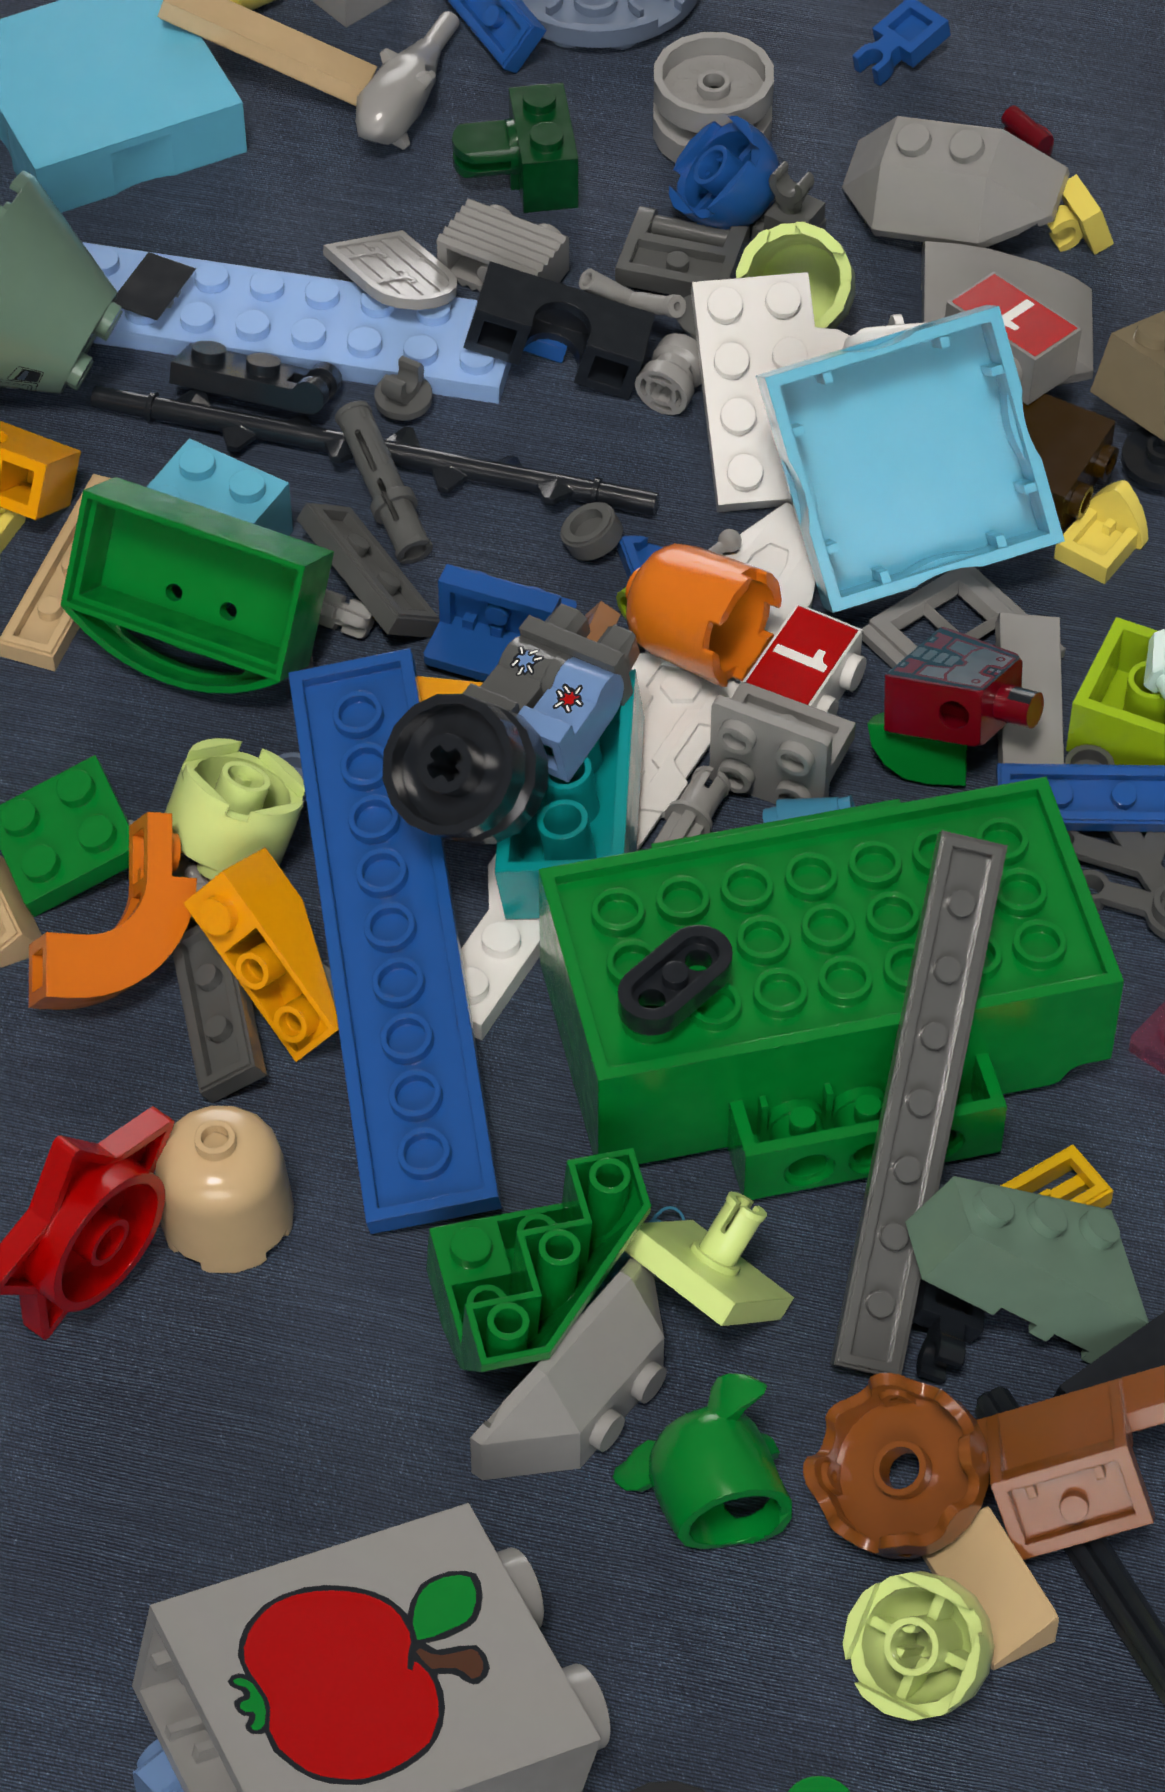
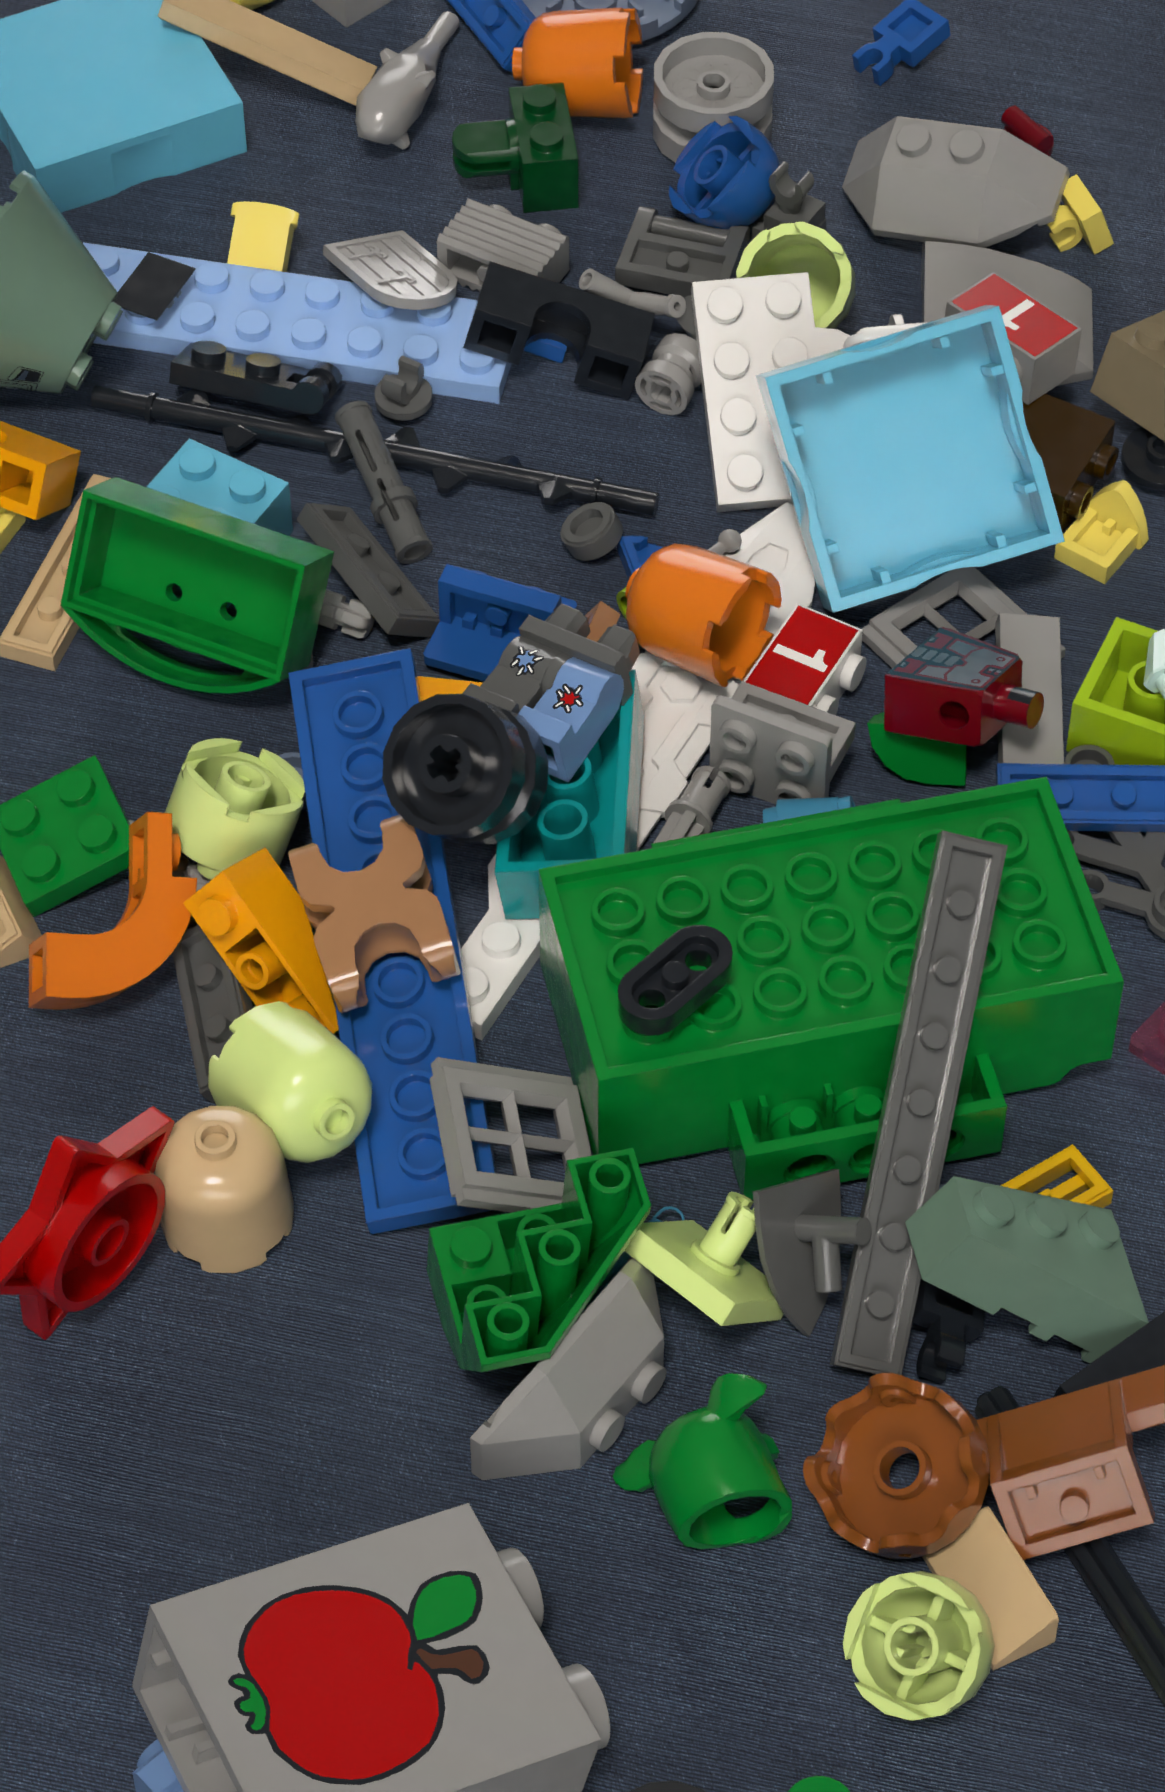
none -> yellowish green cylinder [208,1001,372,1163]
none -> light yellow tile [227,201,299,272]
none -> medium nougat piece [288,814,461,1013]
none -> light grey piece [430,1057,592,1212]
none -> orange cylinder [512,8,643,118]
none -> dark grey shield [753,1169,872,1336]

